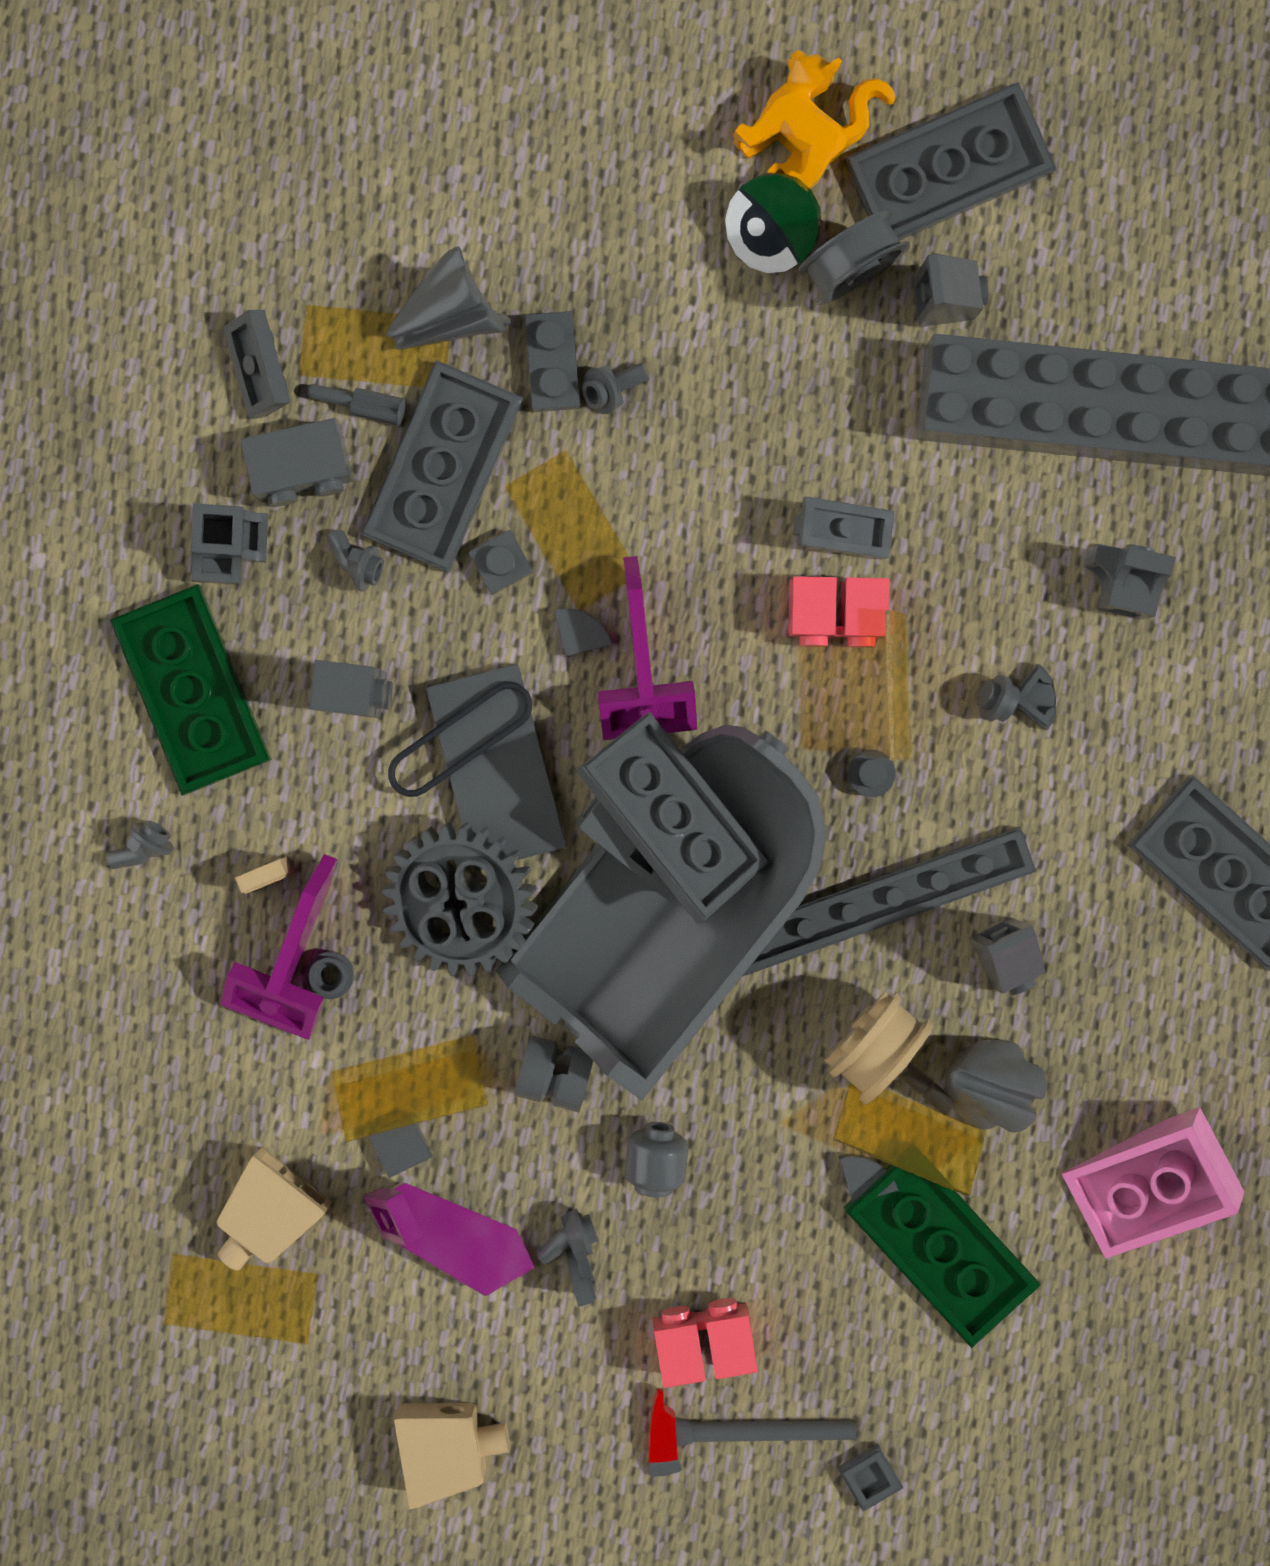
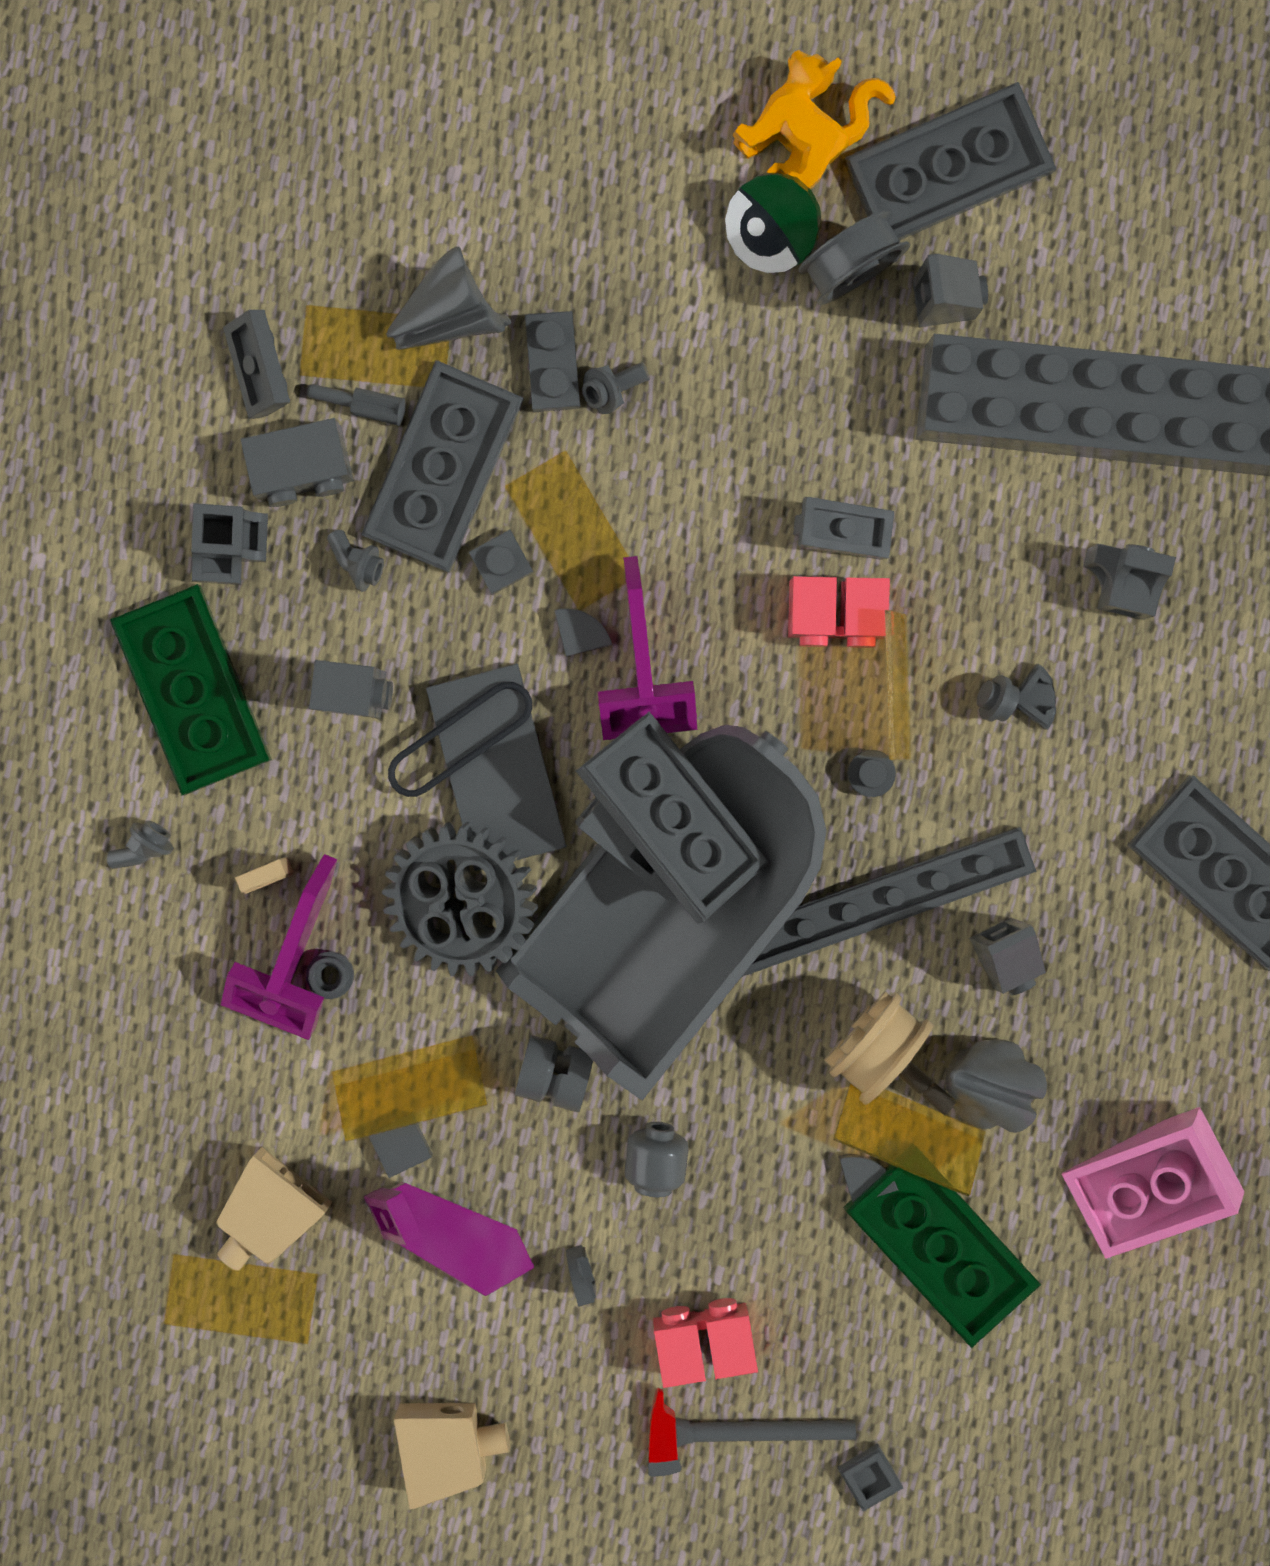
dark grey plate [537,1208,599,1265] -> none

